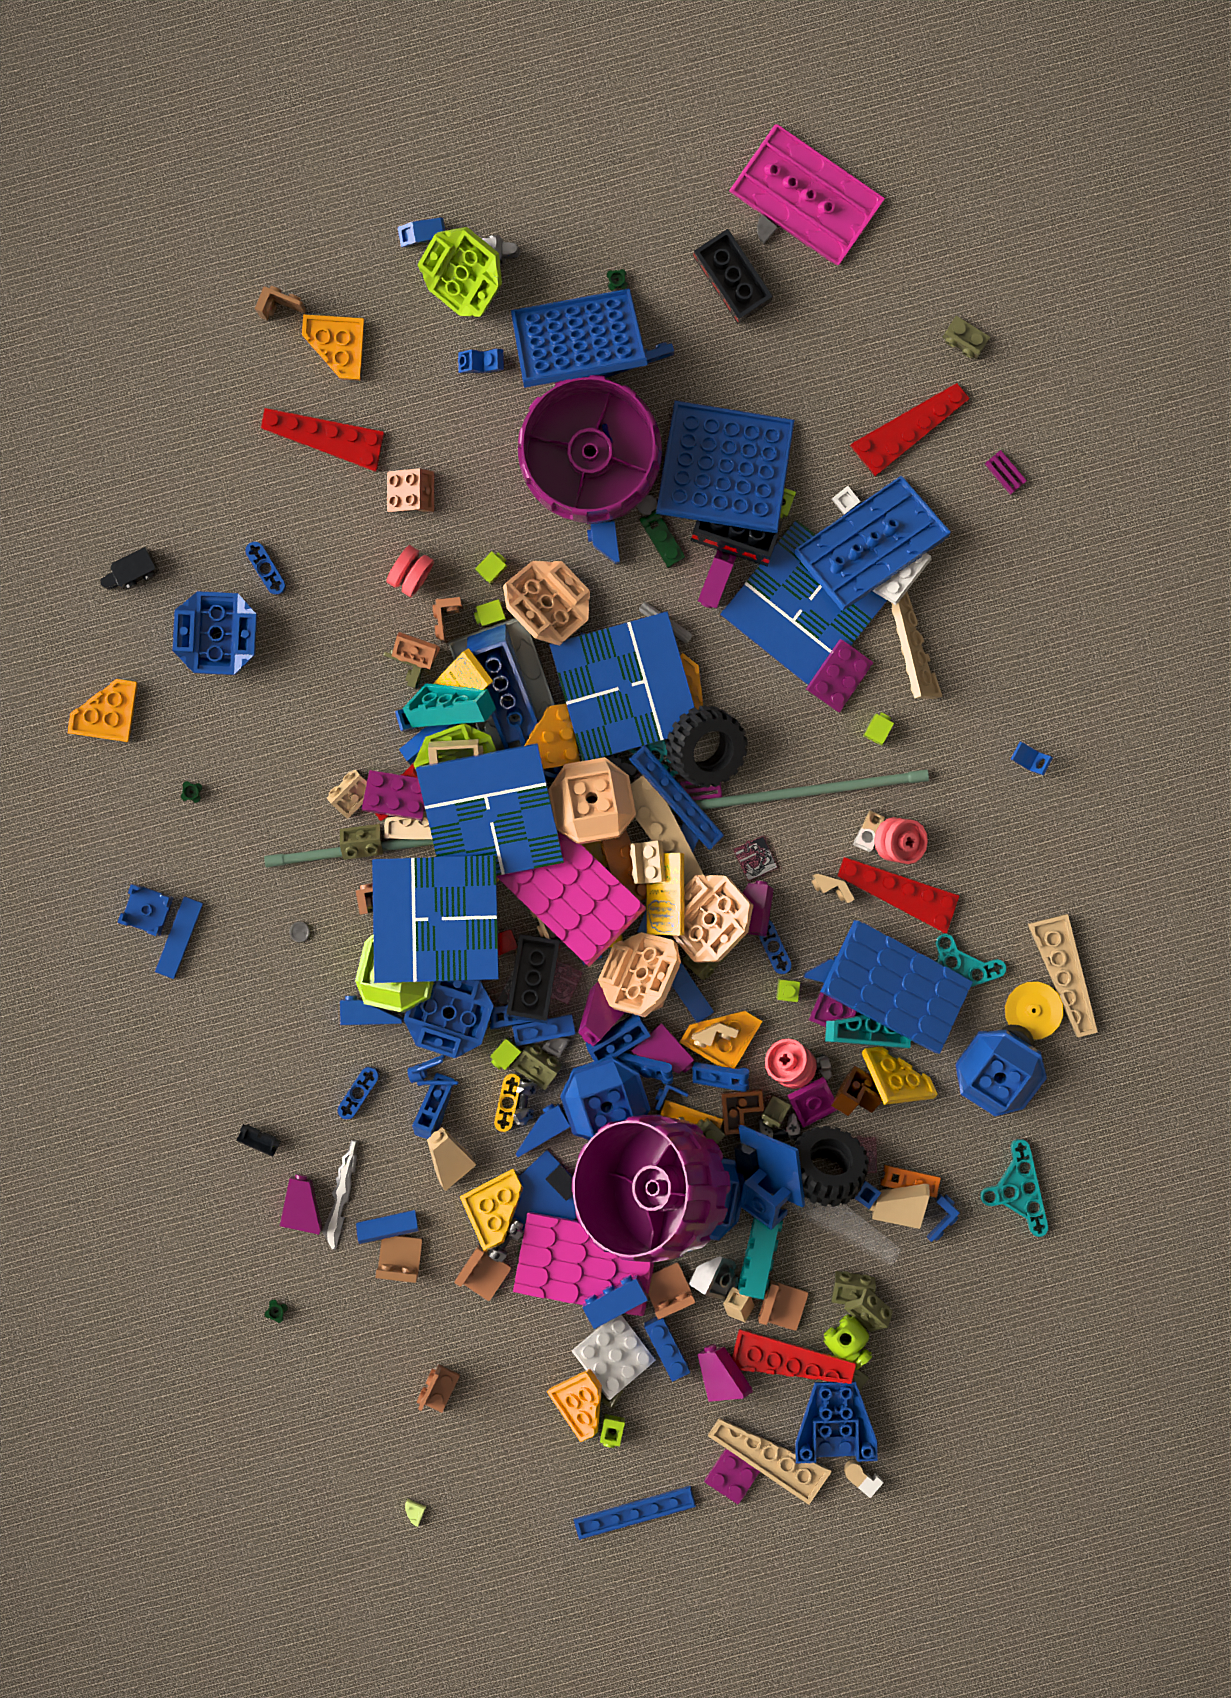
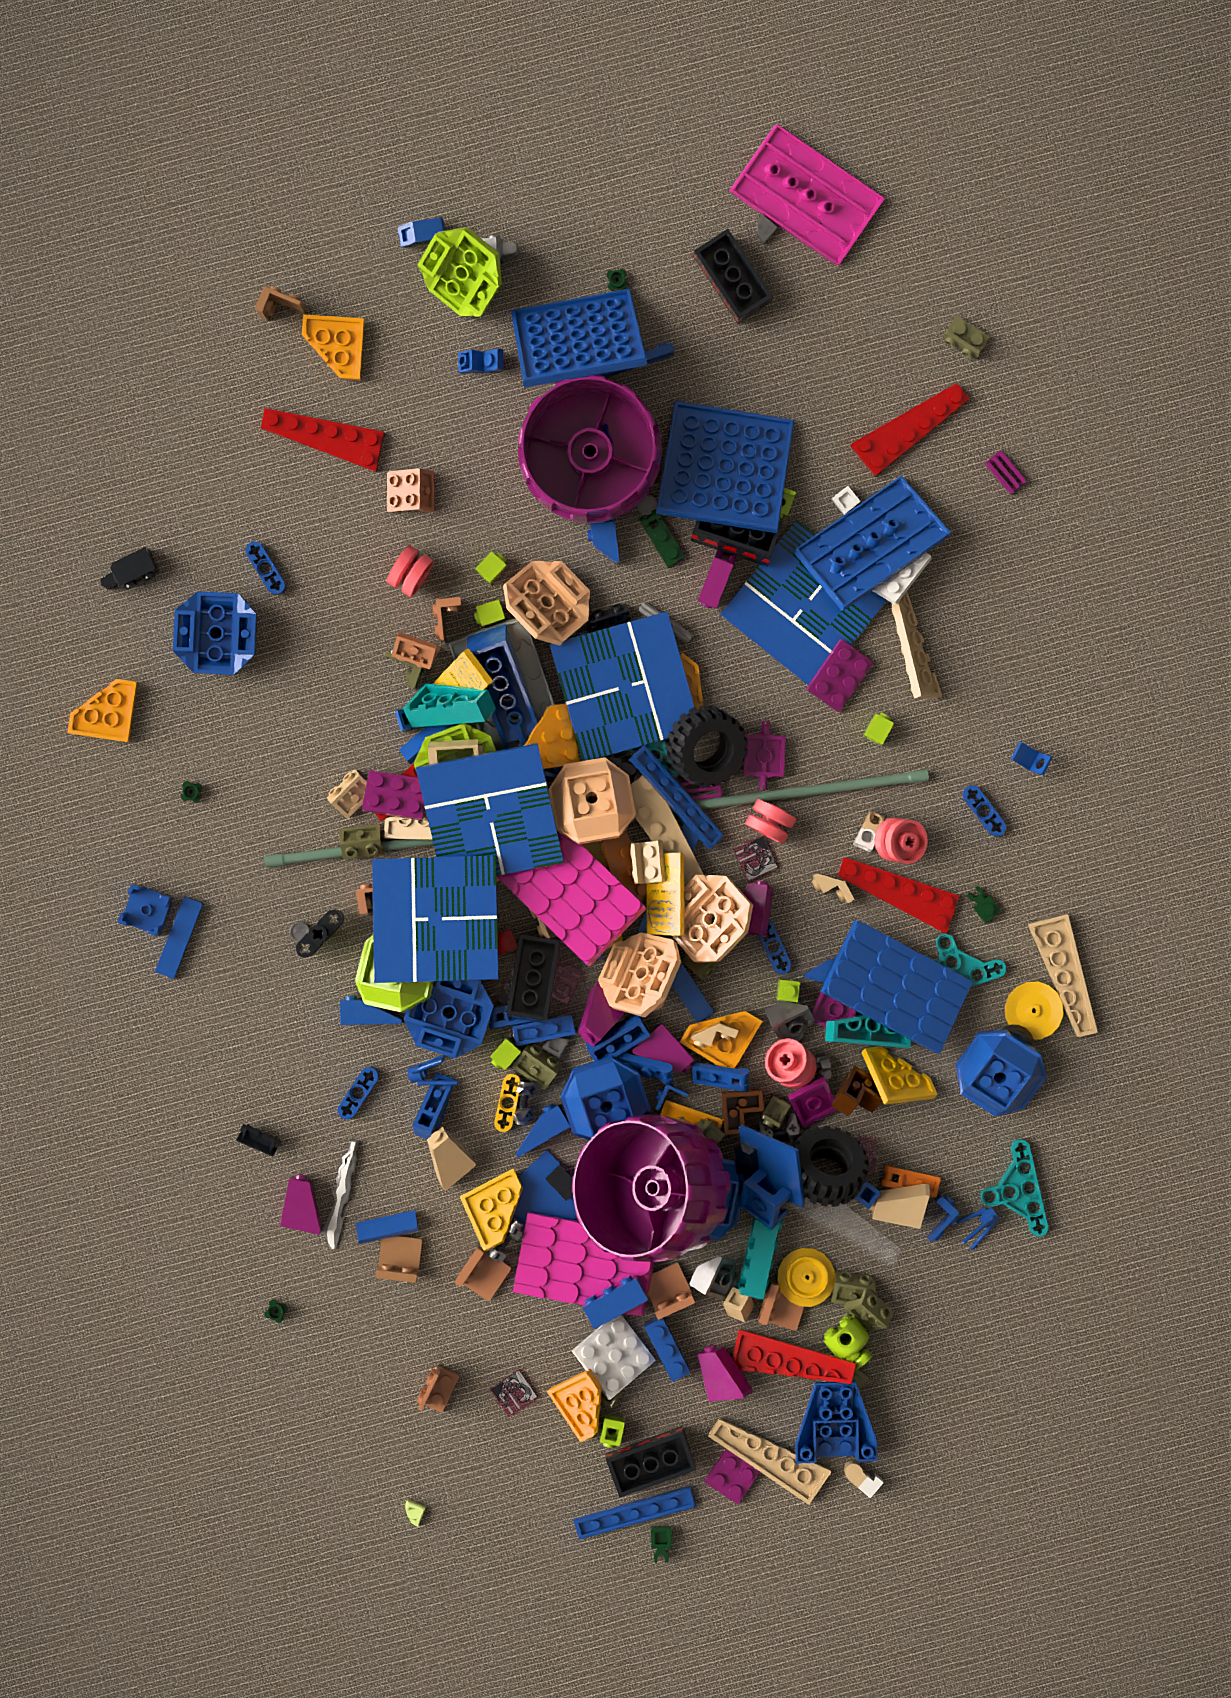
none -> black axle [296,909,345,958]
none -> piece [490,1369,538,1417]
none -> black hinge [588,603,631,632]
none -> black brick [606,1426,696,1498]
none -> dark green plate [651,1526,671,1563]
none -> magenta plate [743,721,786,790]
none -> coral wheel [745,799,797,844]
none -> flat silver slope [764,1001,815,1042]
none -> yellow piece [777,1248,835,1307]
none -> blue plant [956,1207,1000,1250]
none -> blue beam [962,785,1006,836]
none -> dark green plate [967,886,1002,924]

